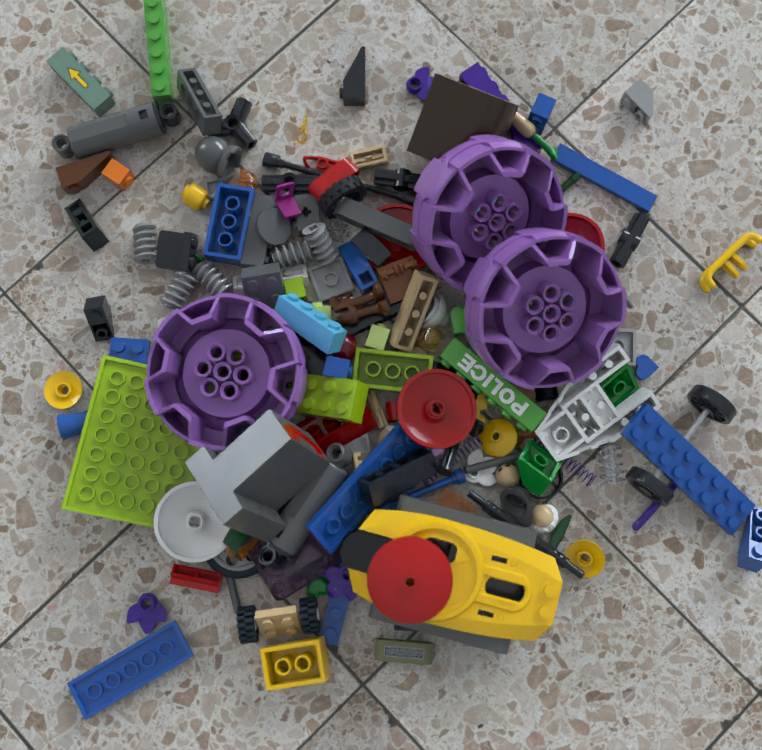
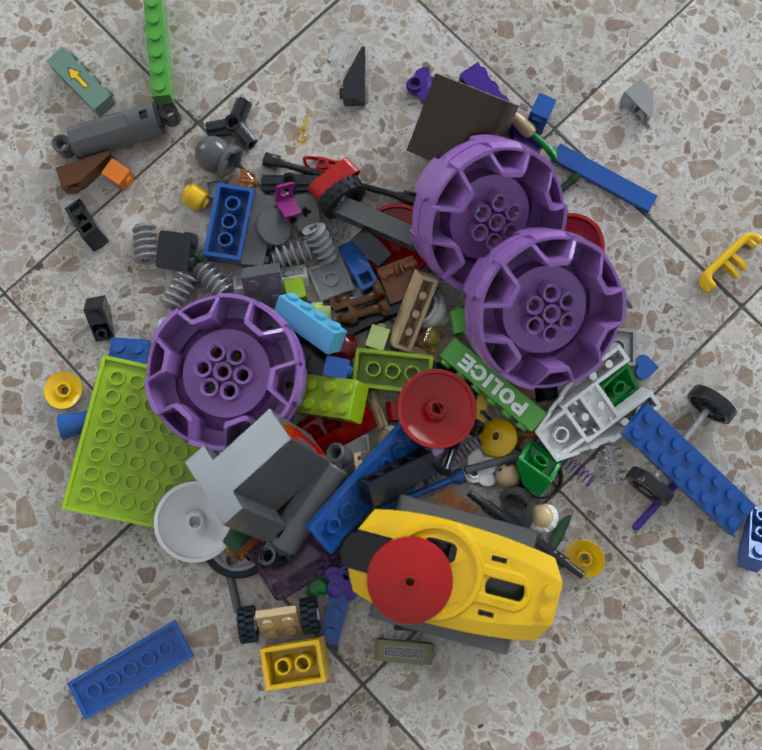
dark purple plate [127,593,167,634] -> none
red piece [169,564,223,593] -> none
dark grey brick [177,68,222,136] -> none
tan tile [349,145,389,170] -> none
black piece [373,168,421,192] -> none
black piece [609,212,650,268] -> none

